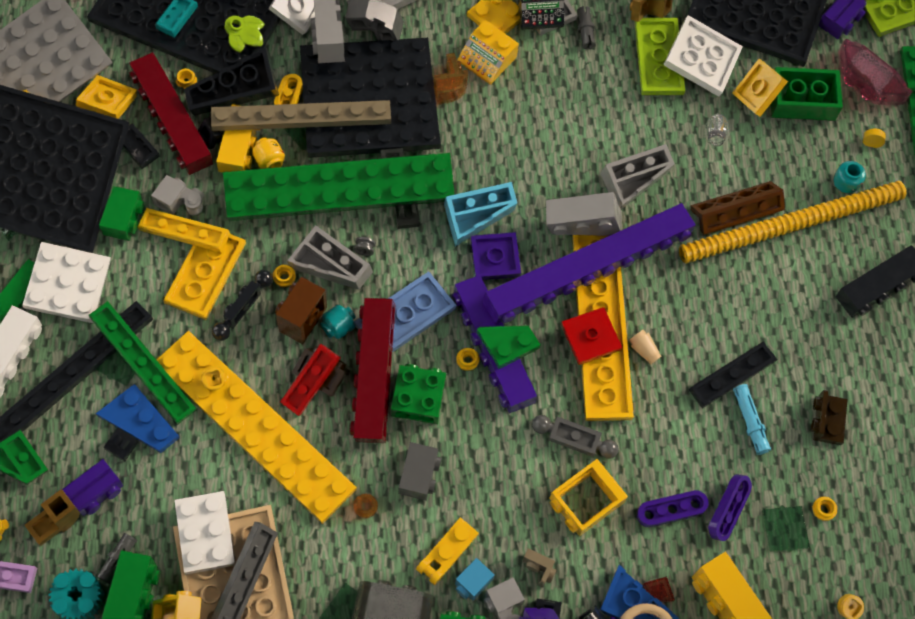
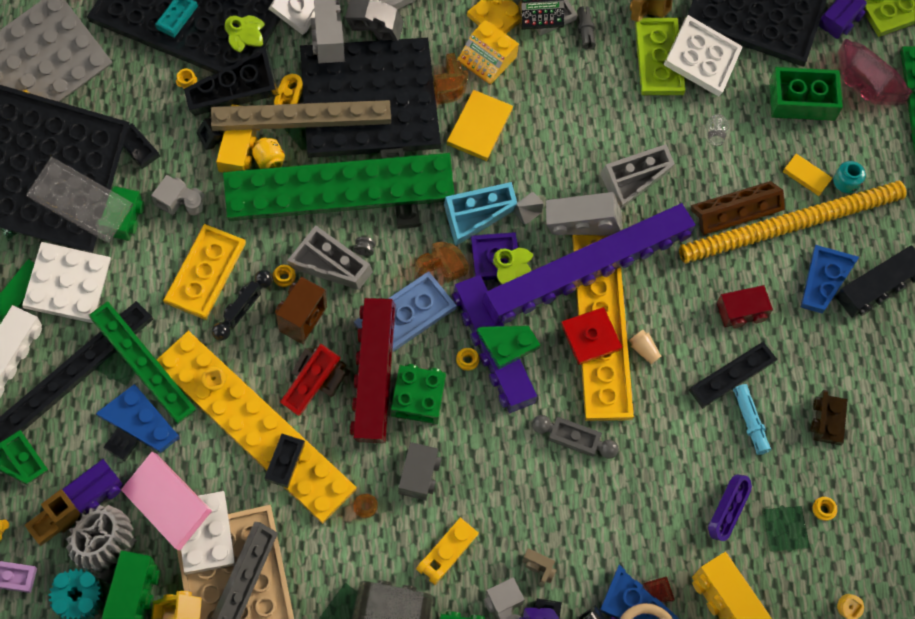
yellow plate [76,75,137,119] -> none
dark red brick [128,52,213,175] -> none
yellow tile [137,208,230,253] -> none
teal head [320,305,356,339] -> none
dark azure brick [455,558,495,601] -> none
yellow window [549,459,628,537] -> none
dark purple plate [637,490,708,527] -> none
yellow plate [732,59,788,117] -> none
yellow tile [863,128,886,148] -> none
none -> clear plate [26,156,133,244]
none -> light grey gear [66,505,134,572]
none -> bright pink tile [121,452,212,550]
none -> black plate [264,434,305,488]
none -> clear orange brick [415,242,469,283]
none -> yellow tile [447,90,513,161]
none -> lime plate [493,248,533,284]
none -> light grey slope [515,192,544,225]
none -> dark red brick [717,285,773,328]
none -> yellow tile [783,154,833,196]
none -> blue wing [800,245,859,314]

